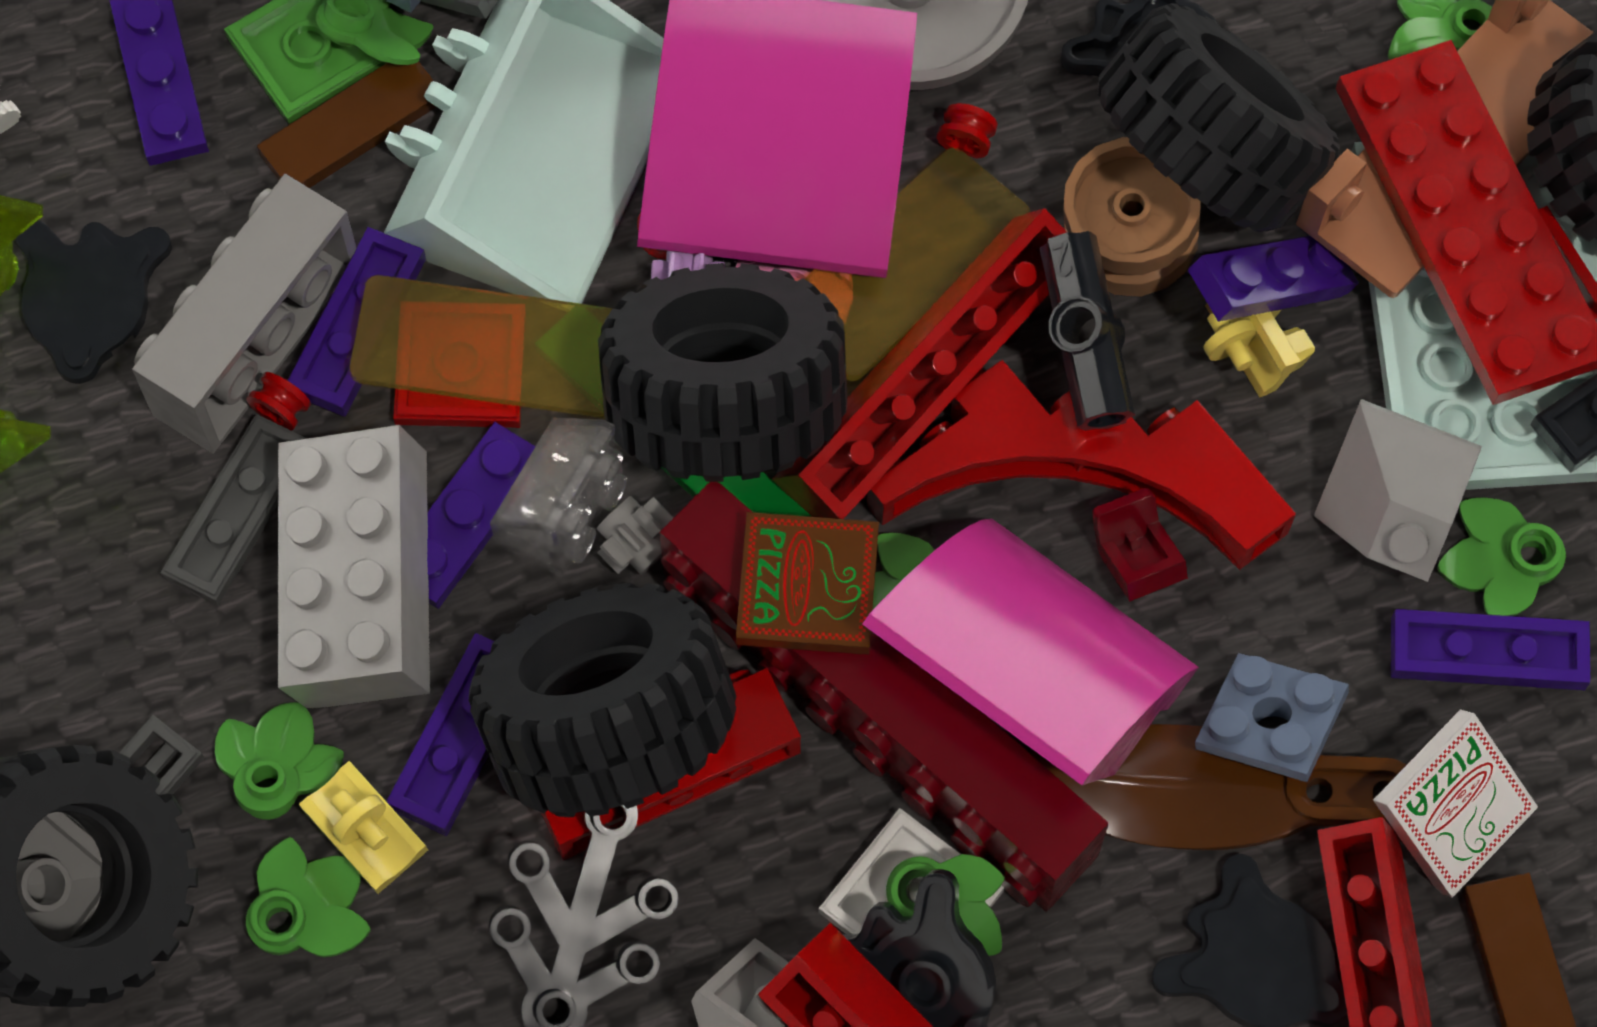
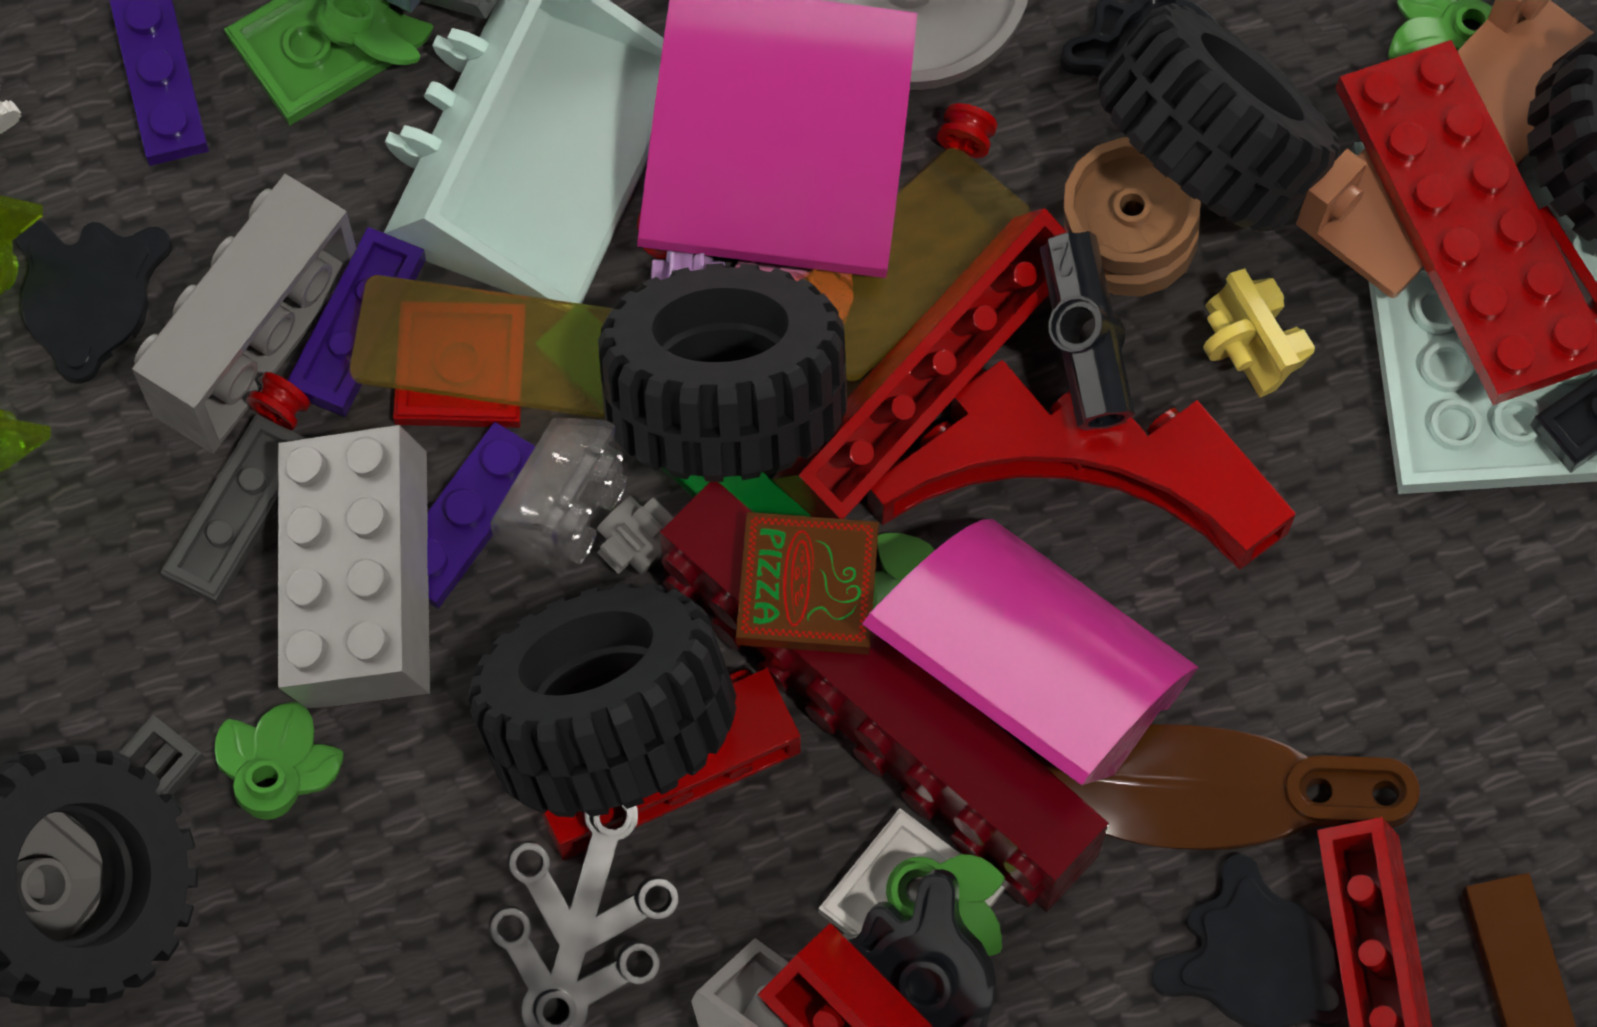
bright green plate [246,837,371,958] -> none
reddish brown tile [257,61,436,188] -> none
light yellow hips [299,761,428,894] -> none
dark purple plate [386,633,494,836] -> none
dark red bracket [1092,488,1188,602] -> none
dark purple plate [1188,236,1359,322] -> none
sand blue piece [1195,653,1349,782] -> none
light grey slope [1314,399,1482,582] -> none
white tile [1373,709,1538,898] -> none
dark purple plate [1391,609,1590,691] -> none
bright green plate [1437,498,1566,616] -> none

